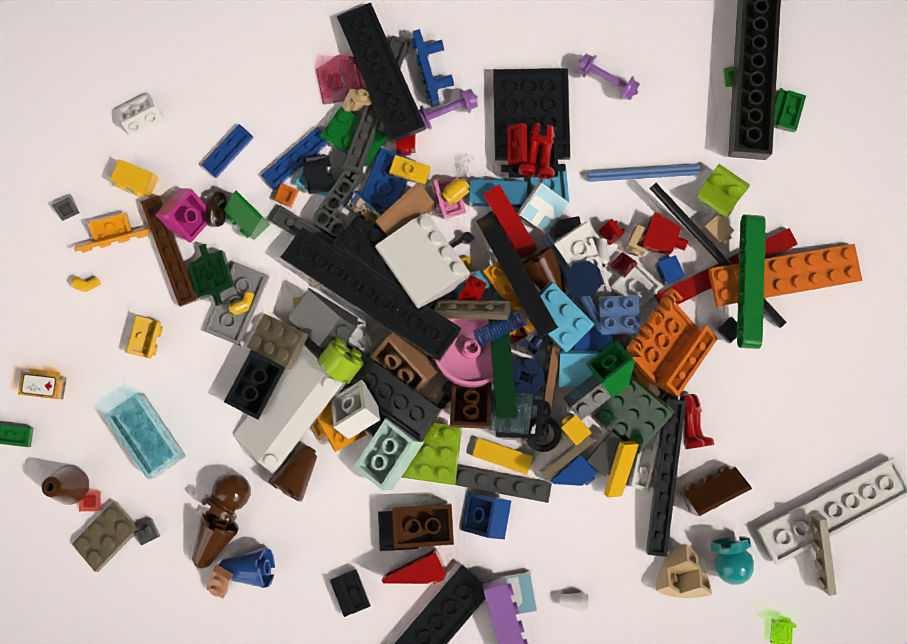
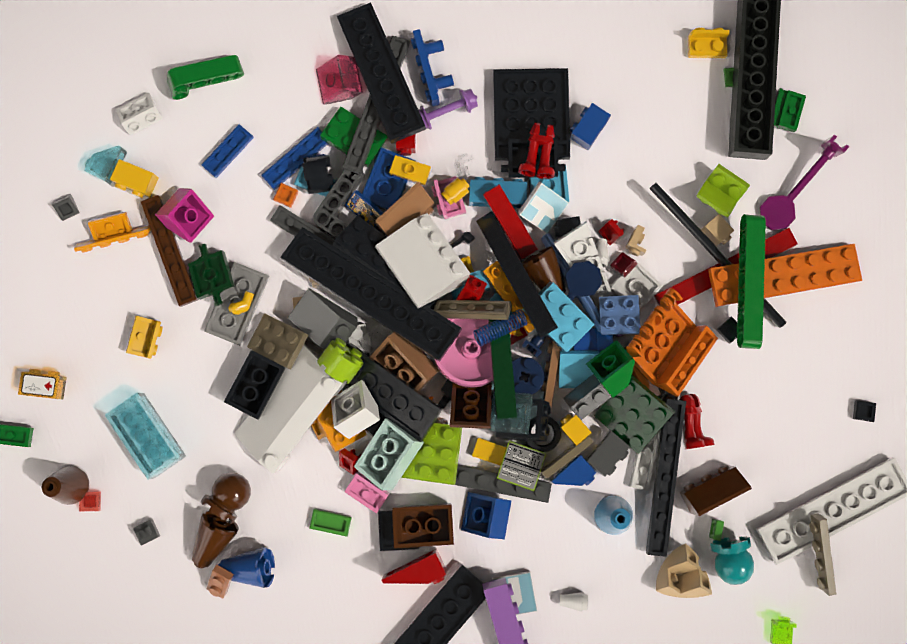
yellow arm [71,276,101,292] -> none
dark tan plate [72,501,140,572] -> none
dark brown beam [205,191,227,227] -> none
green slope [224,190,270,240] -> none
reddish brown cone [268,445,318,502] -> none
black plate [330,568,371,617] -> none
tan bracket [342,89,373,111] -> none
red plate [507,123,527,165] -> none
medium lavender piece [577,53,640,100] -> none
medium blue axle [587,164,700,182] -> none
yellow tile [604,441,639,498] -> none
red torso [640,212,688,255] -> none
blue brick [655,254,685,286] -> none
none -> clear light blue slope [84,145,127,185]
none -> green beam [167,55,244,100]
none -> bright green tile [309,509,352,537]
none -> red tile [339,448,362,475]
none -> bright pink bracket [344,472,390,514]
none -> light grey tile [496,441,546,491]
none -> blue brick [570,103,611,151]
none -> dark azure cone [594,496,633,535]
none -> yellow bracket [688,28,730,58]
none -> bright green tile [709,519,724,541]
none -> magenta piece [759,134,850,230]
none -> black tile [853,400,876,422]

